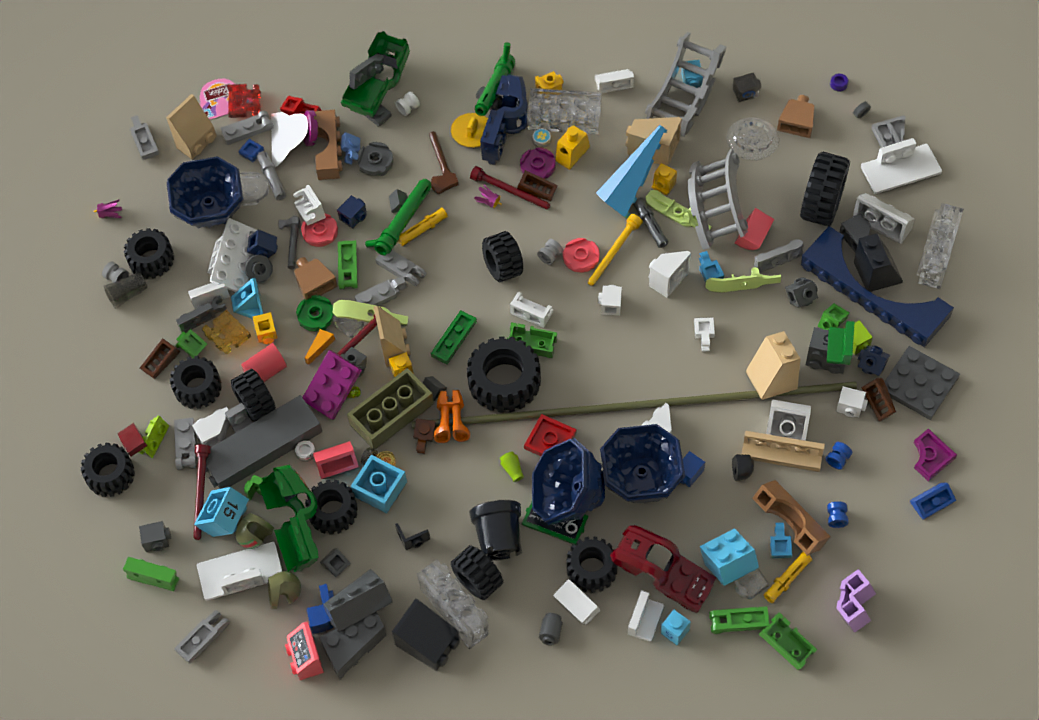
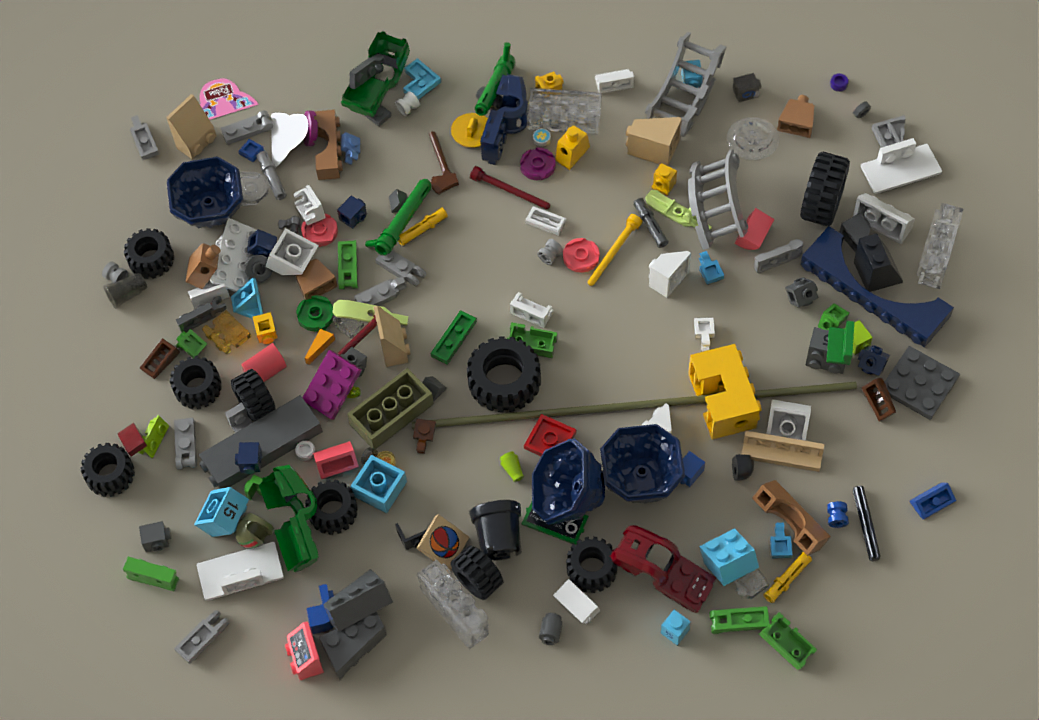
flat silver piece [94,199,122,218] -> none
white slope [192,407,229,447] -> none
dark red piece [193,444,211,540] -> none
clear red plate [228,84,261,118] -> none
olive helmet [268,571,301,609] -> none
red slope [280,96,322,116] -> none
dark grey slope [320,548,350,577] -> none
dark grey plate [357,142,394,176] -> none
yellow brick [389,352,414,378] -> none
black slope [392,598,460,671] -> none
orange piece [434,390,470,443] -> none
flat silver piece [474,185,502,208] -> none
black tyre [482,231,523,283] -> none
reddish brown slope [517,170,558,201] -> none
dark azure wedge [596,125,668,219] -> none
white brick [598,285,622,316] -> none
white panel [628,591,664,642] -> none
yellowish green piece [706,267,781,292] -> none
tan slope [746,331,801,400] -> none
blue wheel [825,442,853,470] -> none
white brick [836,386,868,418] -> none
lavender brick [836,569,876,633] -> none
magenta tile [914,428,957,482] -> none
none -> medium nougat torso [186,243,221,289]
none -> dark blue brick [235,442,262,474]
none -> white slope [266,228,319,275]
none -> medium azure plate [403,58,441,100]
none -> tile [416,514,469,571]
none -> white tile [525,206,566,236]
none -> yellow piece [688,344,762,440]
none -> black axle [853,486,881,561]

